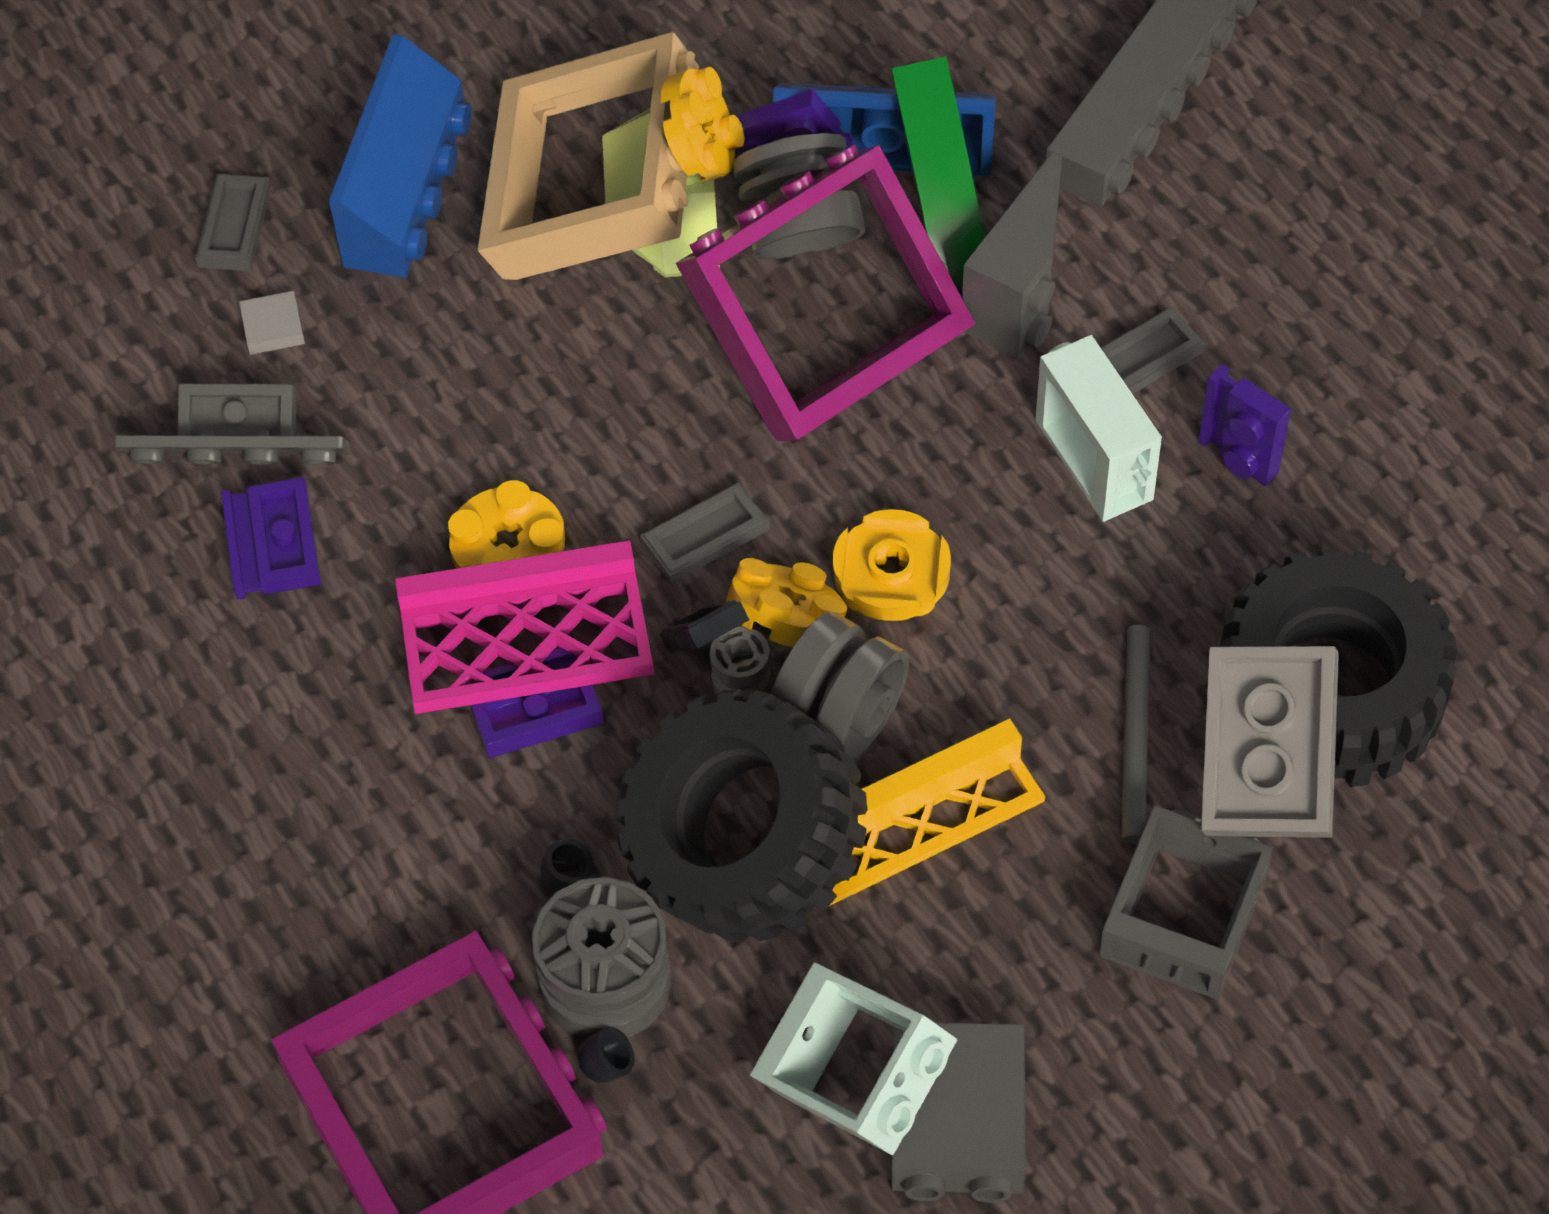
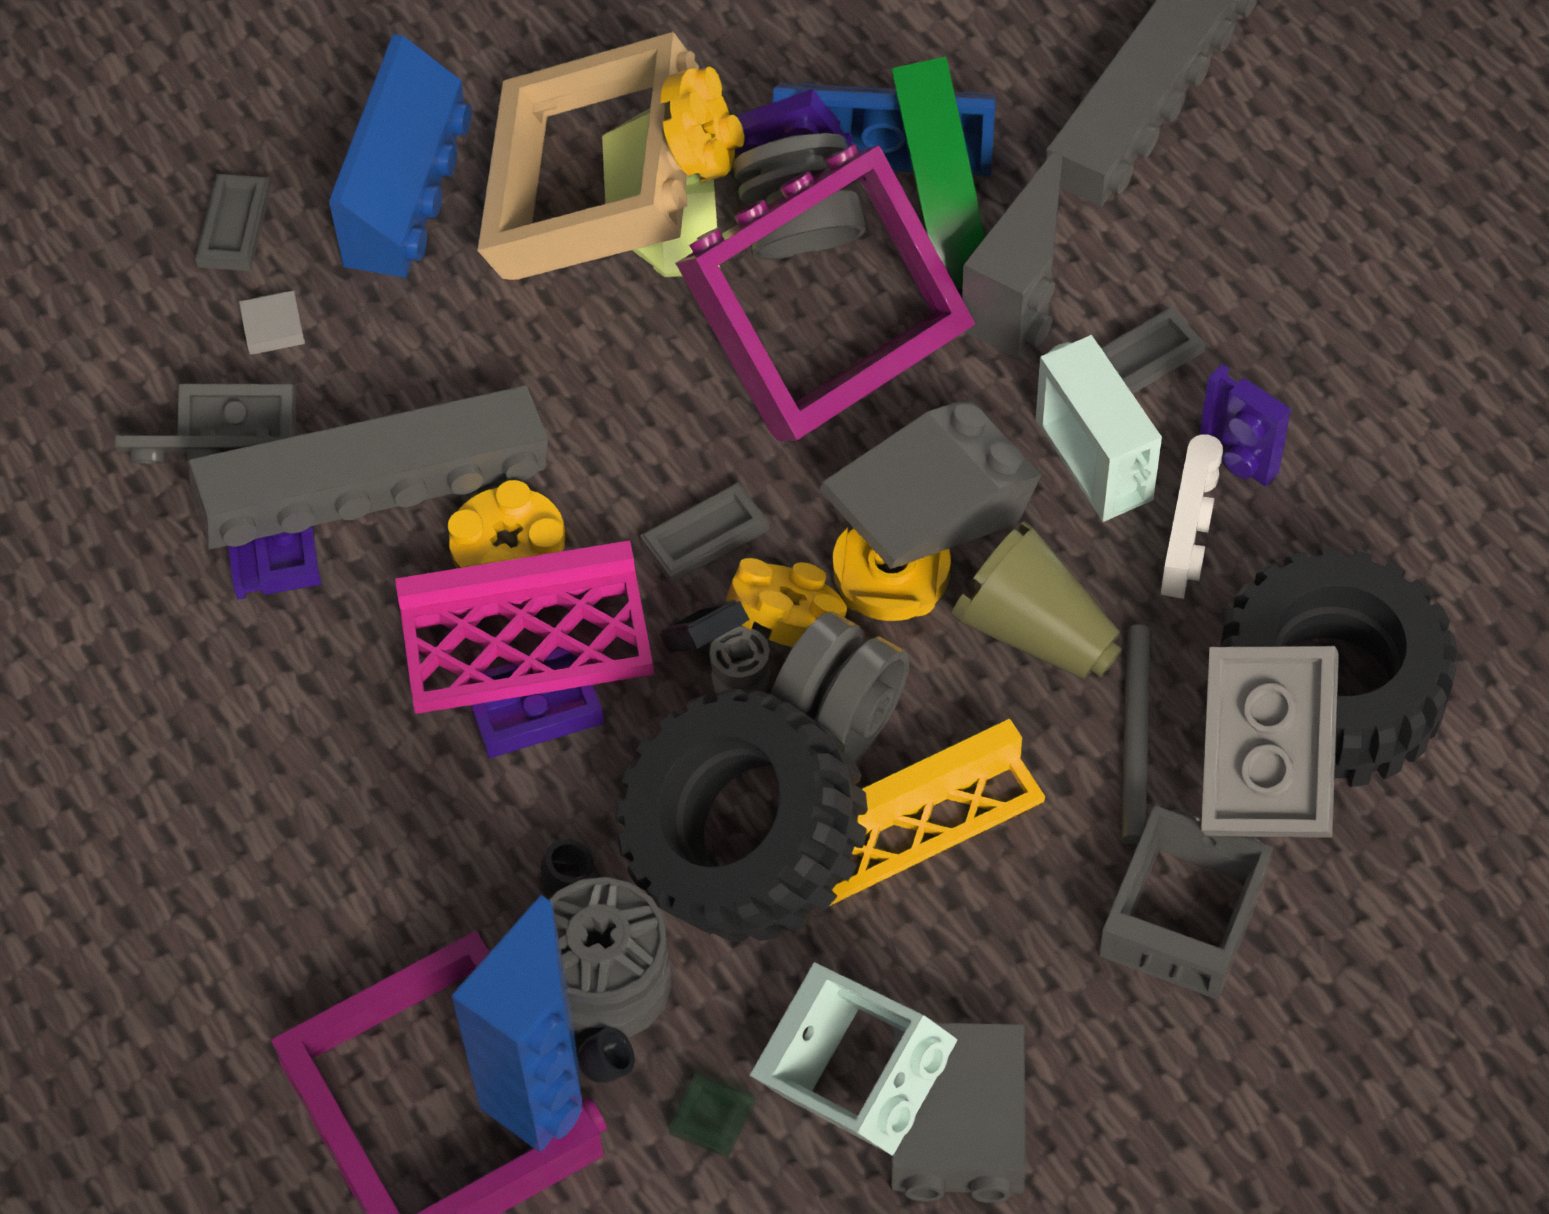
none -> dark grey brick [189,385,548,550]
none -> blue slope [452,895,582,1153]
none -> clear green tile [669,1073,755,1158]
none -> dark grey slope [819,398,1042,569]
none -> olive cone [952,521,1123,680]
none -> white plate [1160,435,1223,599]

